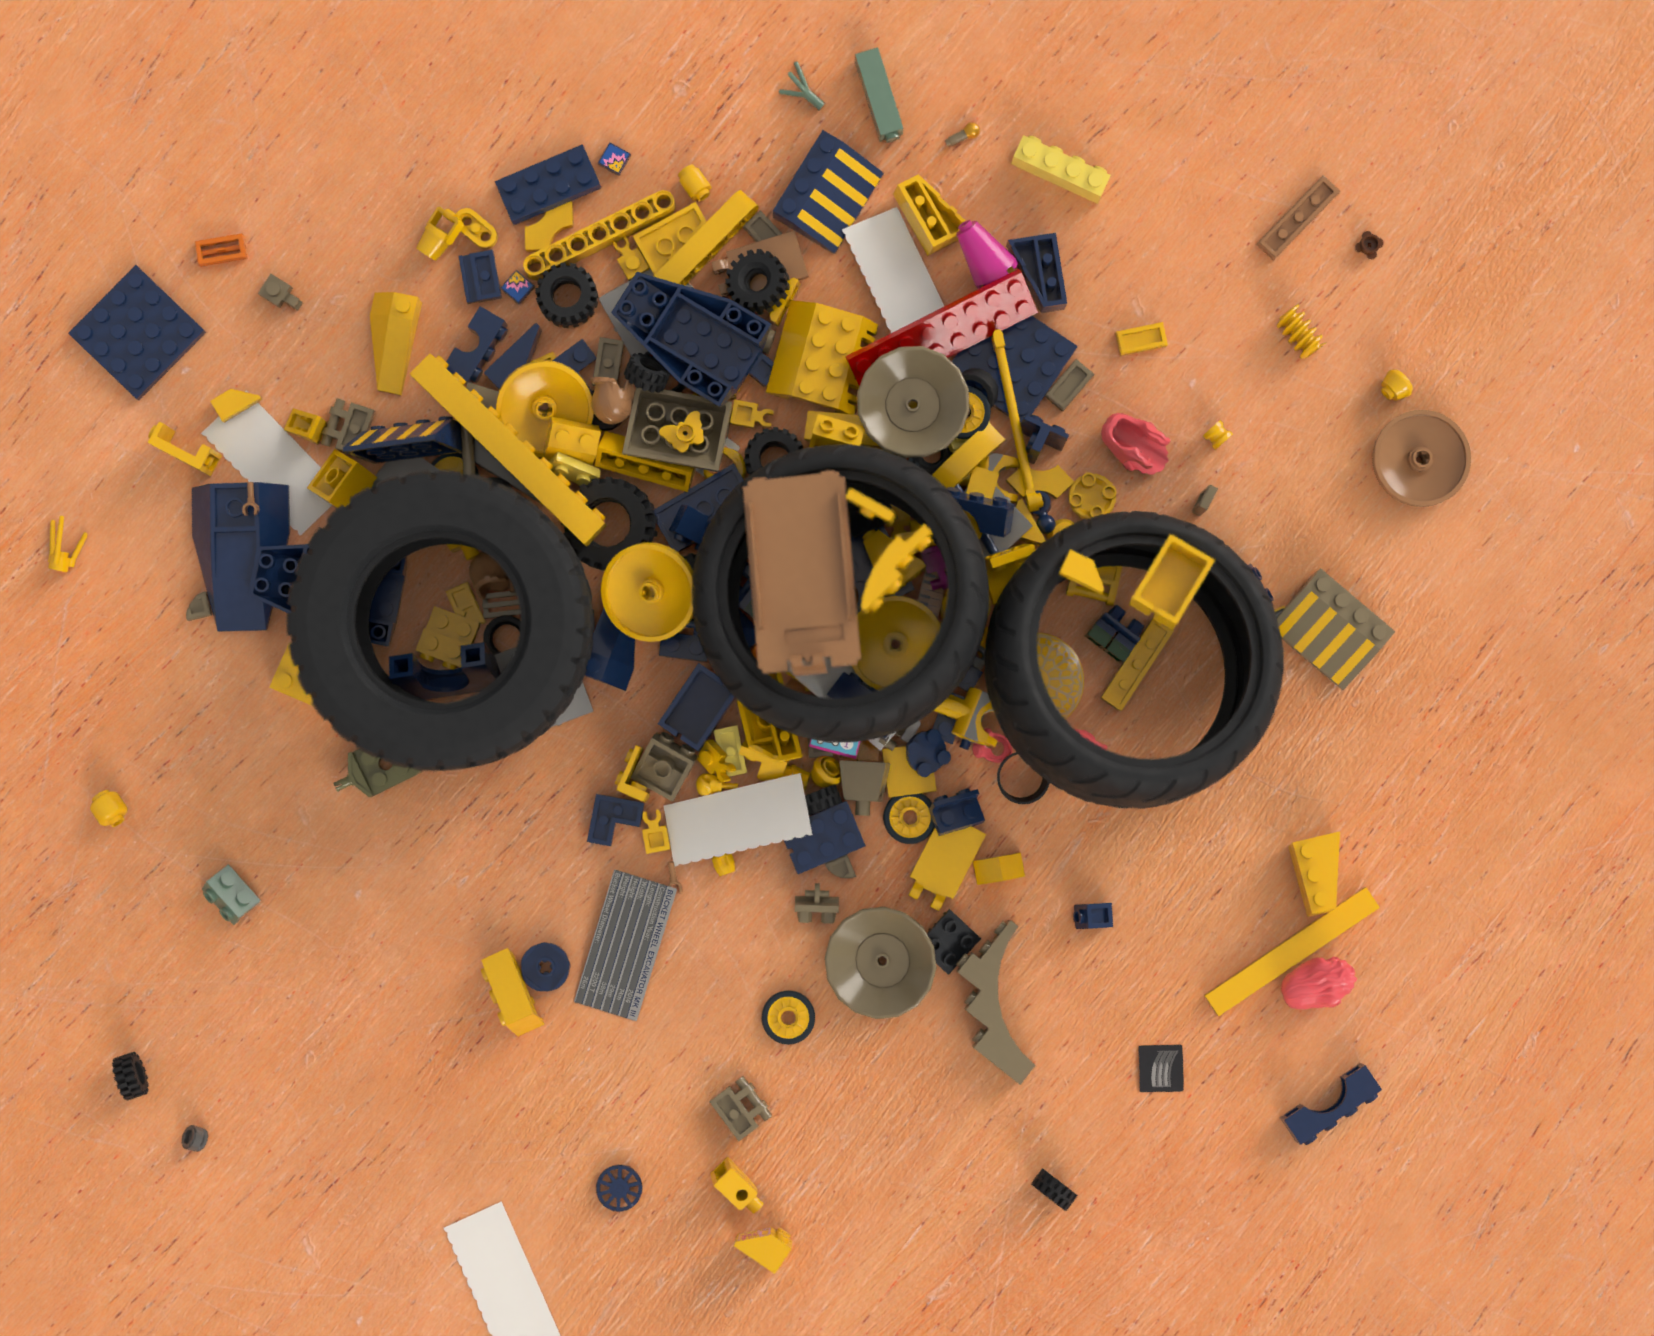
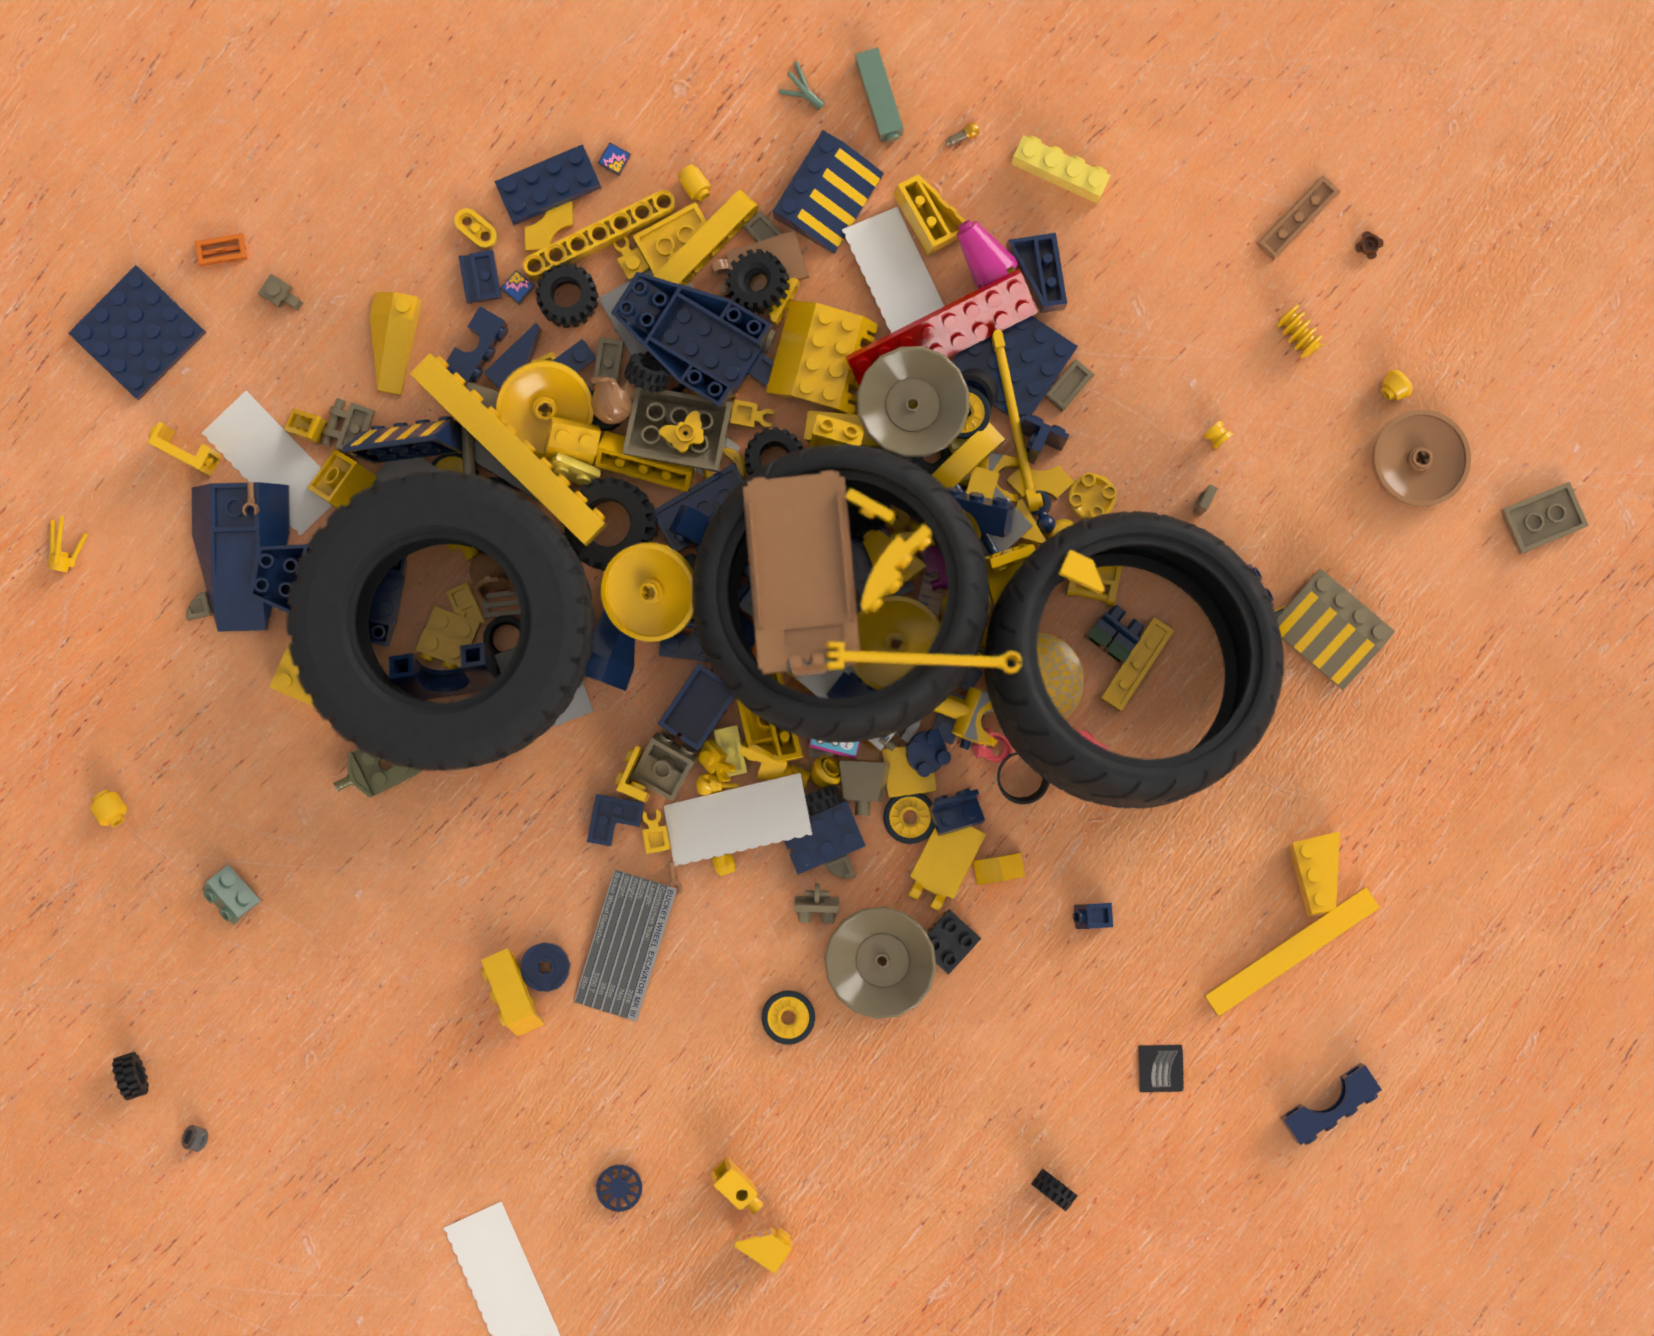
yellow tile [210,389,262,423] -> none
yellow piece [416,207,464,261] -> none
dark tan plate [710,1076,772,1141] -> none
dark tan arch [956,920,1036,1085] -> none
coral hair [1101,413,1170,475] -> none
yellow tile [1115,322,1168,356] -> none
yellow piece [1129,534,1215,630] -> none
coral hair [1281,956,1357,1010] -> none
none -> yellow hinge [826,642,1022,674]
none -> dark tan plate [1501,482,1589,554]

